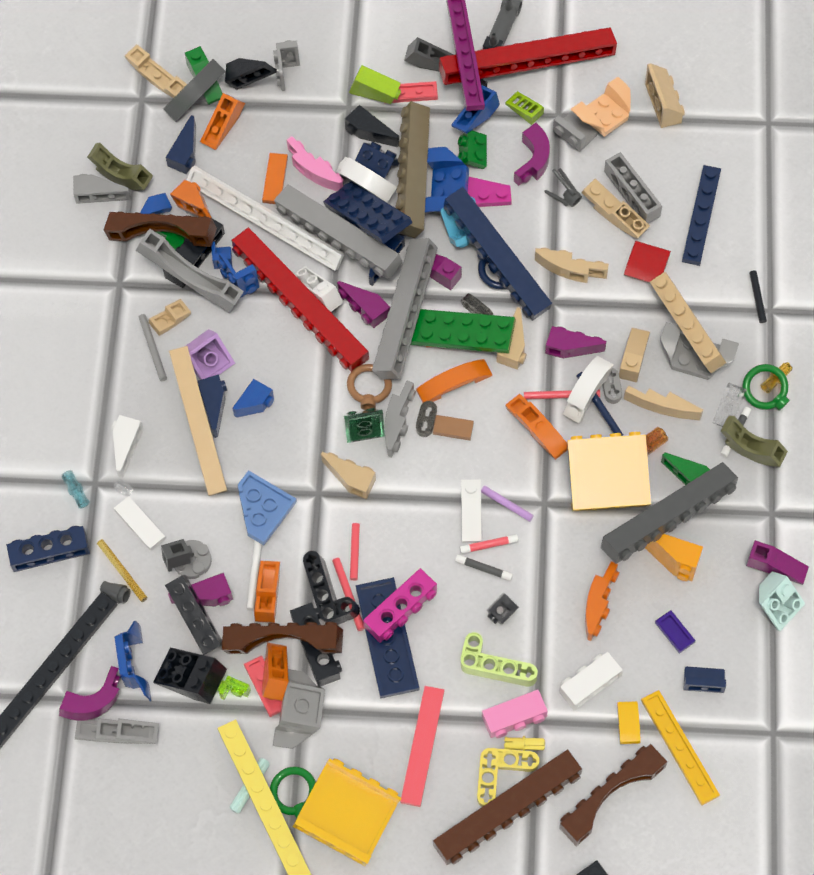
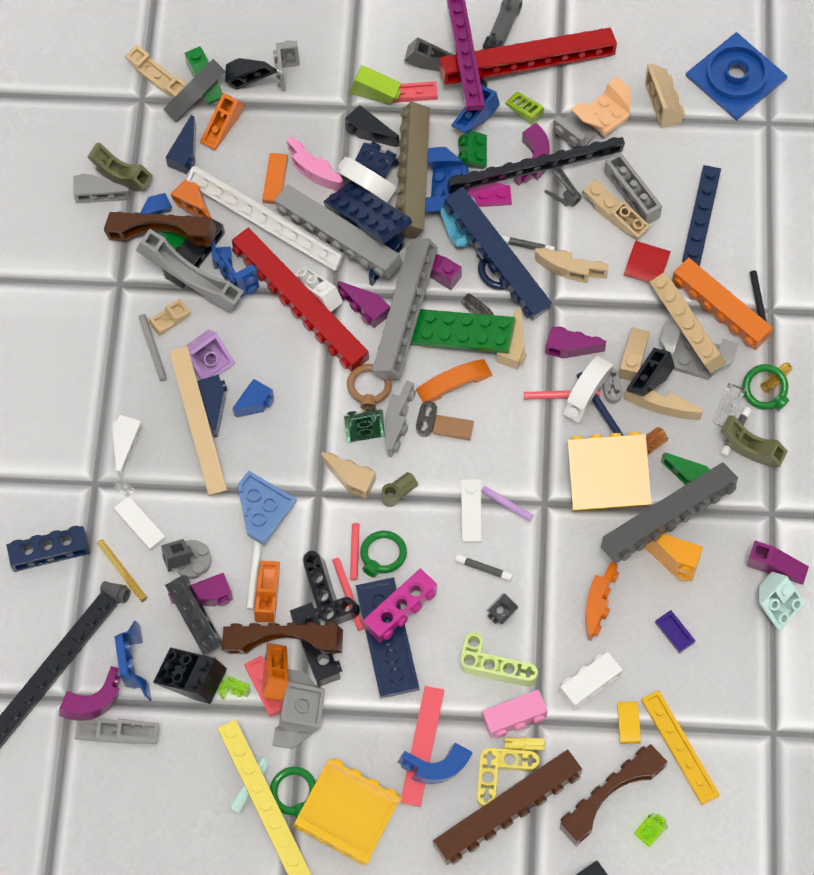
clear light blue pin [61,470,90,508] -> none
coral bar [460,534,518,554] -> none
orange slope [505,393,568,460] -> none
dark blue panel [684,666,726,693] -> none
none -> green piece [360,530,407,578]
none -> olive piece [382,472,418,507]
none -> blue arch [398,743,473,784]
none -> black plate [447,137,625,193]
none -> dark grey bar [501,235,555,250]
none -> black slope [627,347,675,396]
none -> clear neon green bracket [634,813,669,847]
none -> orange brick [672,258,773,350]
none -> blue piece [686,32,787,121]

